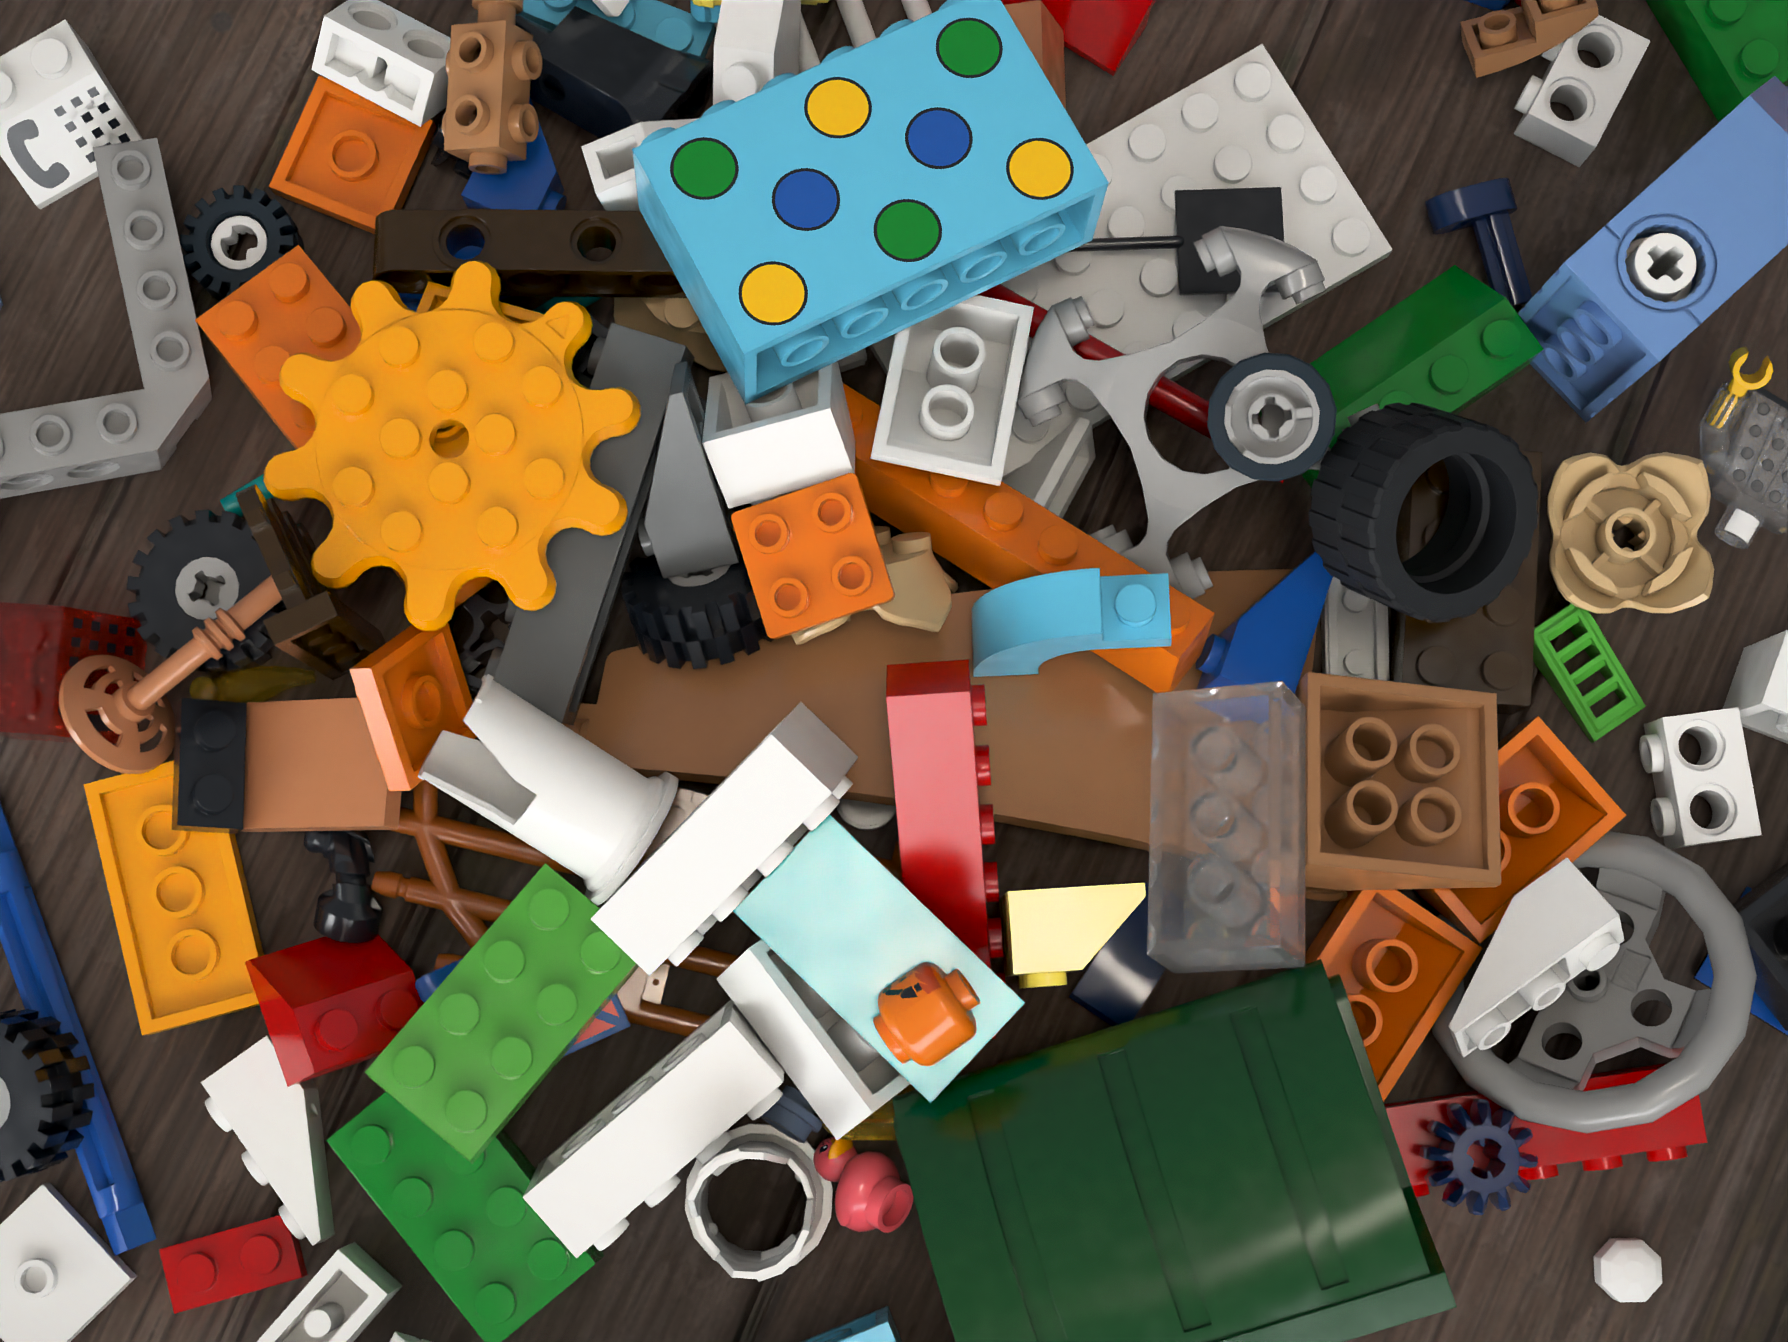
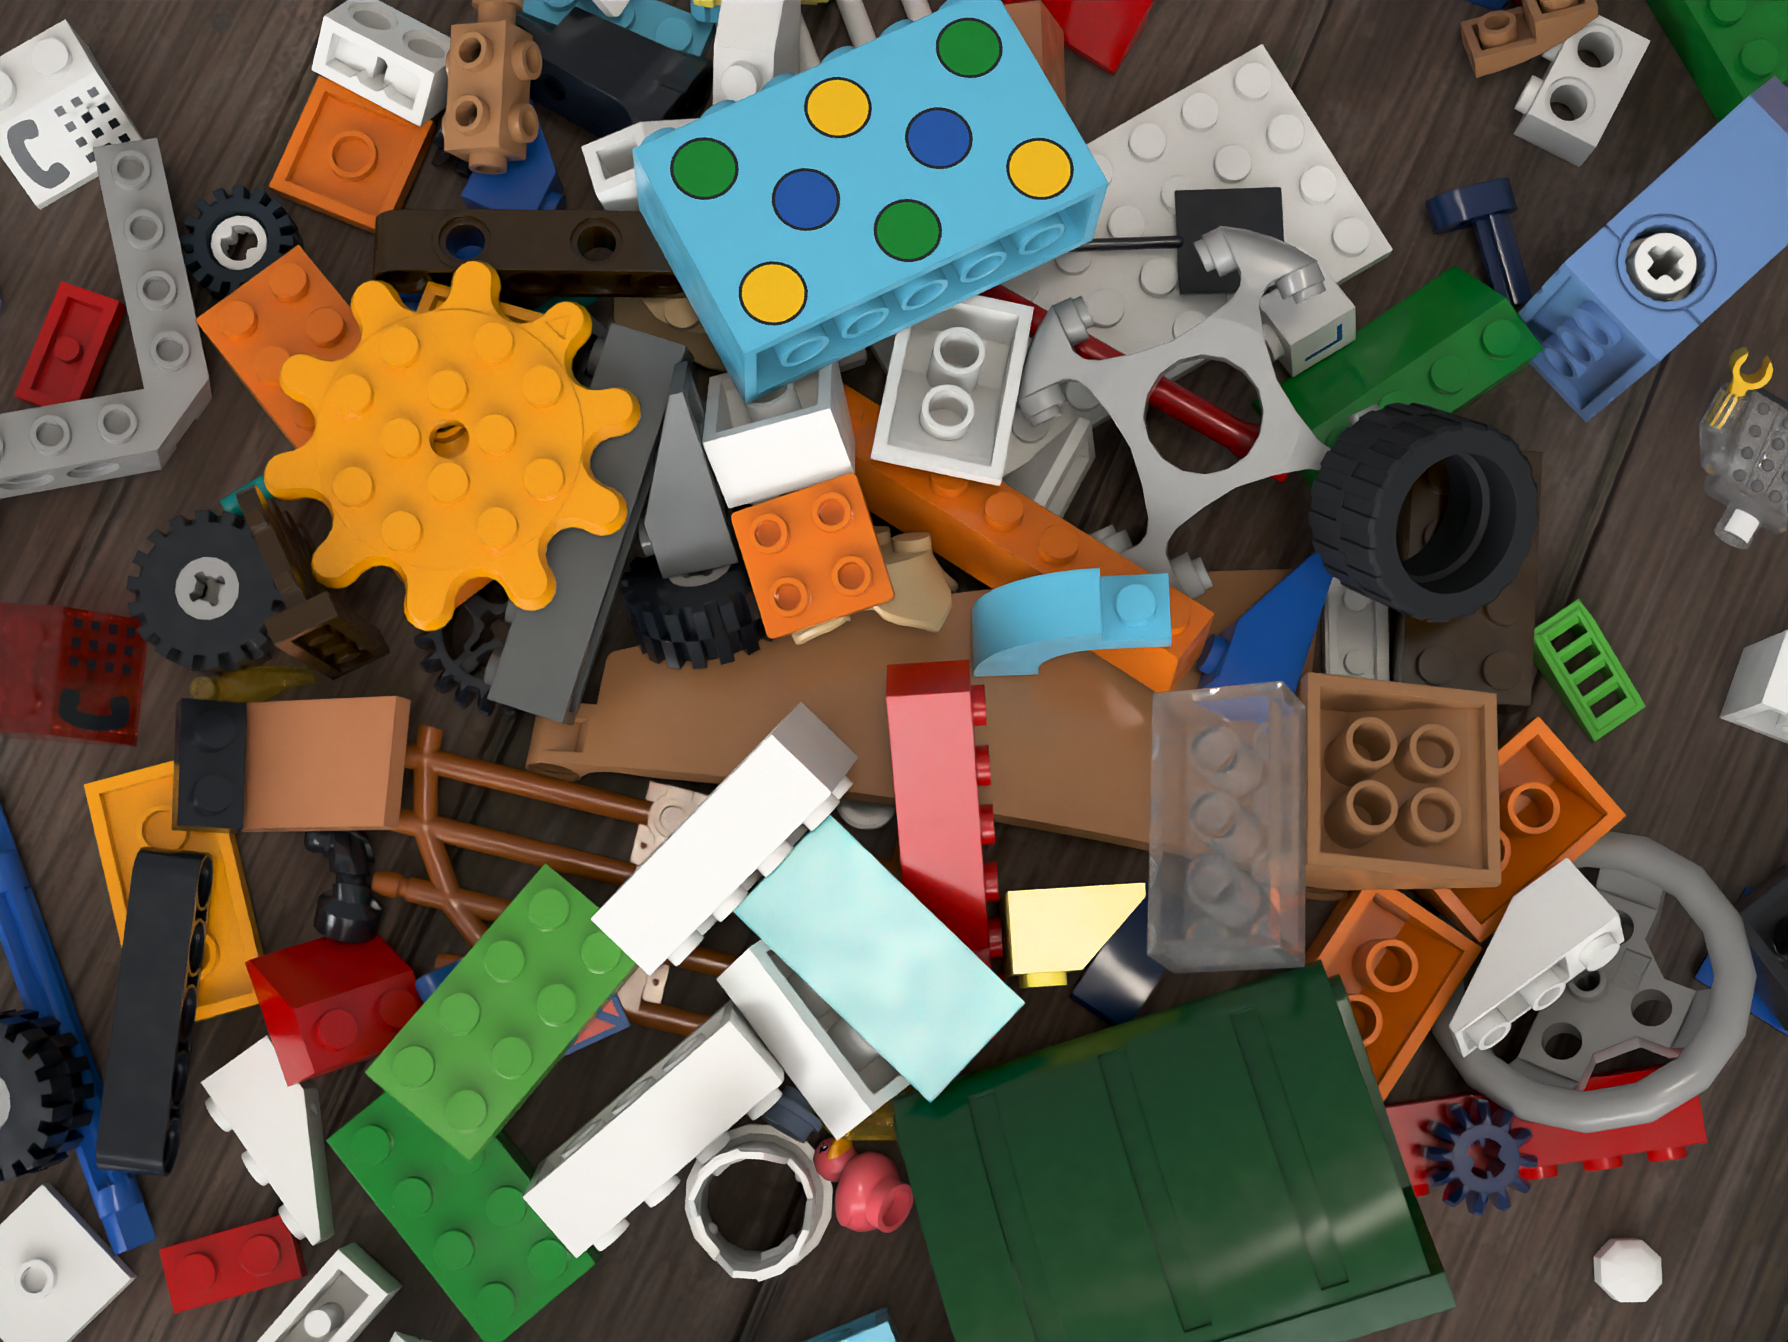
nougat dish [59,575,283,774] -> none
orange plate [349,623,477,791] -> none
white piece [417,674,679,906] -> none
orange head [873,962,981,1067] -> none
wheel [1207,353,1337,481] -> none
tan brick [1547,452,1714,614] -> none
white brick [1639,707,1762,849] -> none
none -> red plate [14,281,126,407]
none -> black beam [96,846,214,1177]
none -> white brick [1259,263,1356,377]

